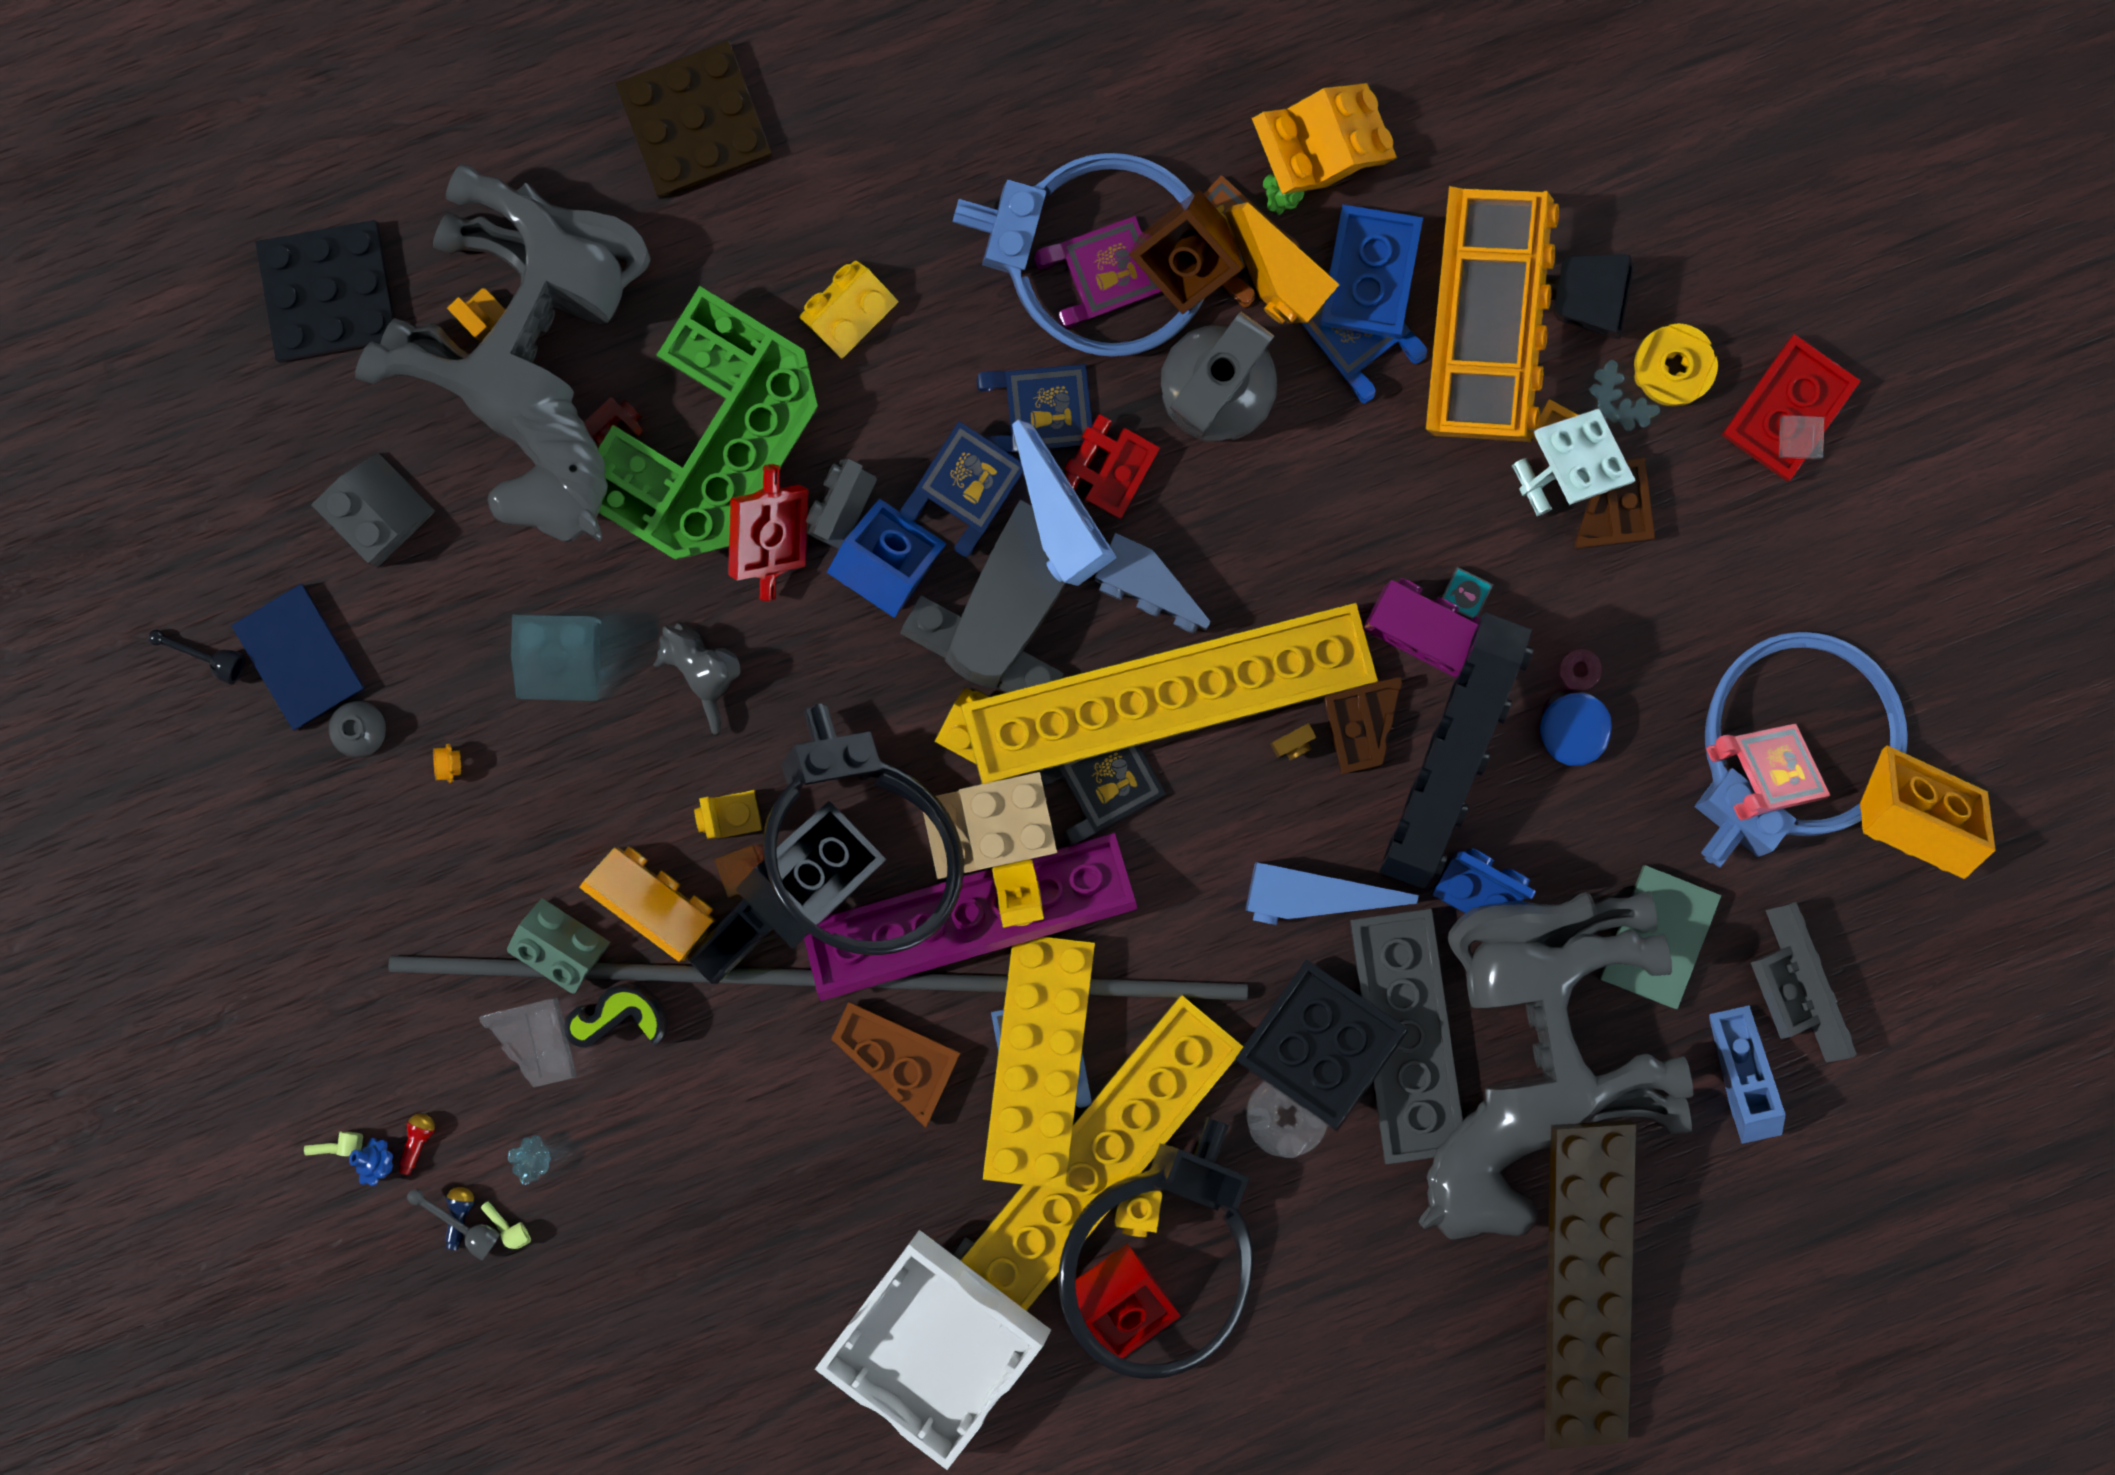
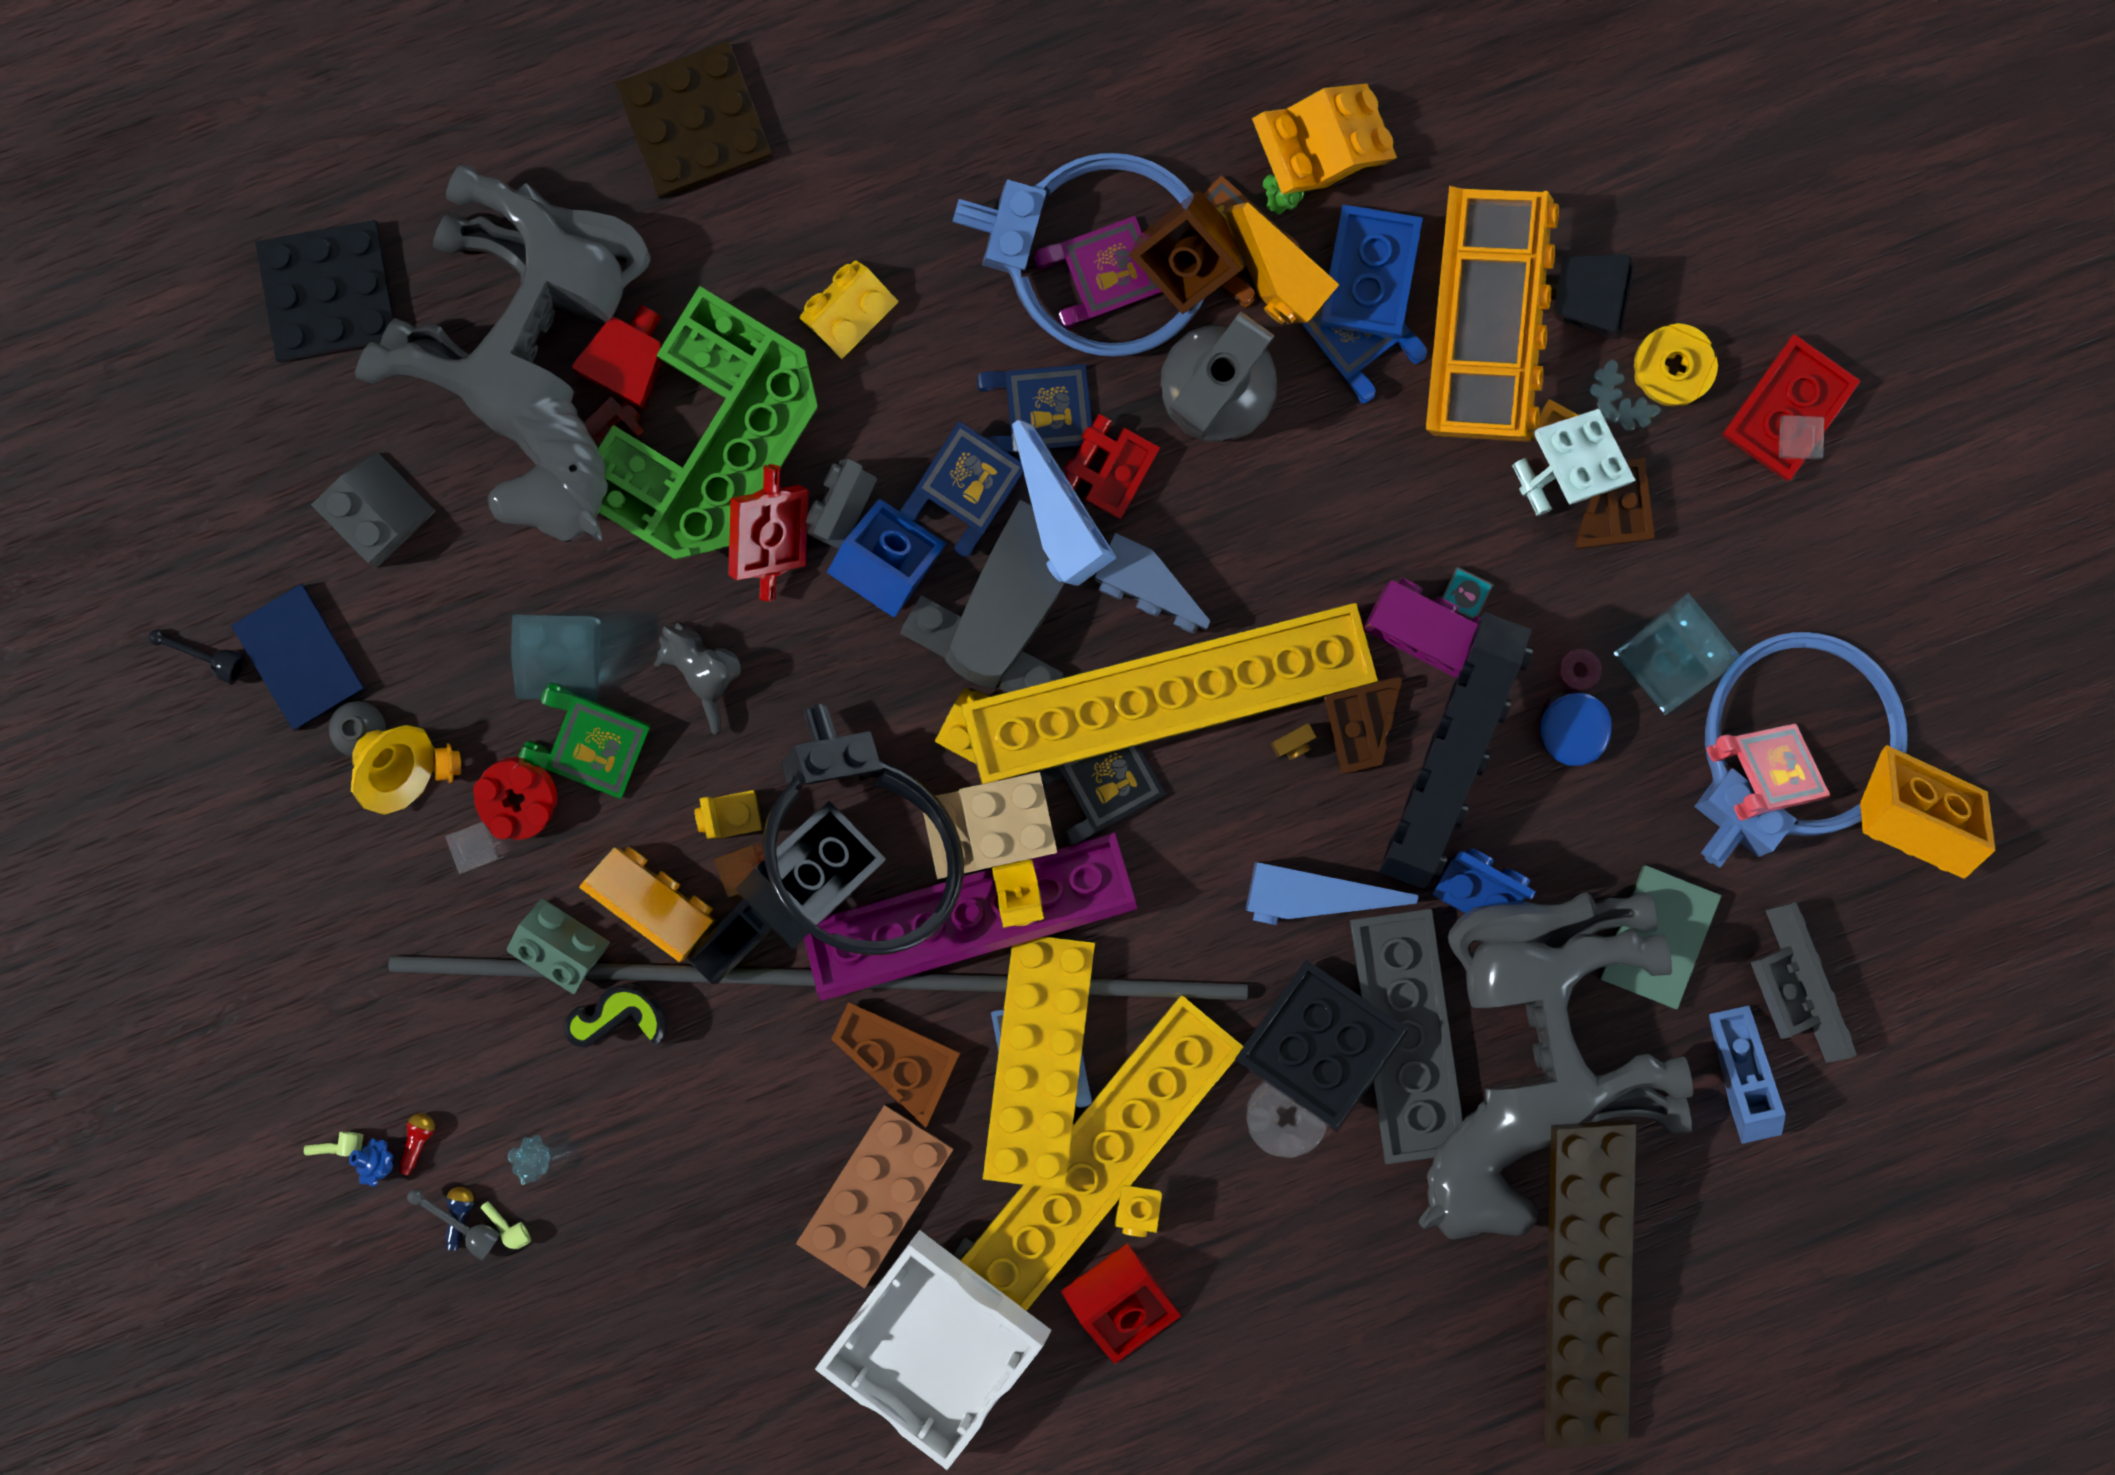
light orange bracket [447,288,505,343] -> none
clear wing [479,997,577,1088] -> none
black brick [1058,1117,1254,1379] -> none
none -> yellow hat [351,725,434,815]
none -> clear tile [445,822,500,874]
none -> red plate [473,757,558,840]
none -> green flag [518,683,651,799]
none -> red torso [571,305,663,410]
none -> nougat plate [796,1104,954,1288]
none -> clear light blue slope [1613,593,1741,715]

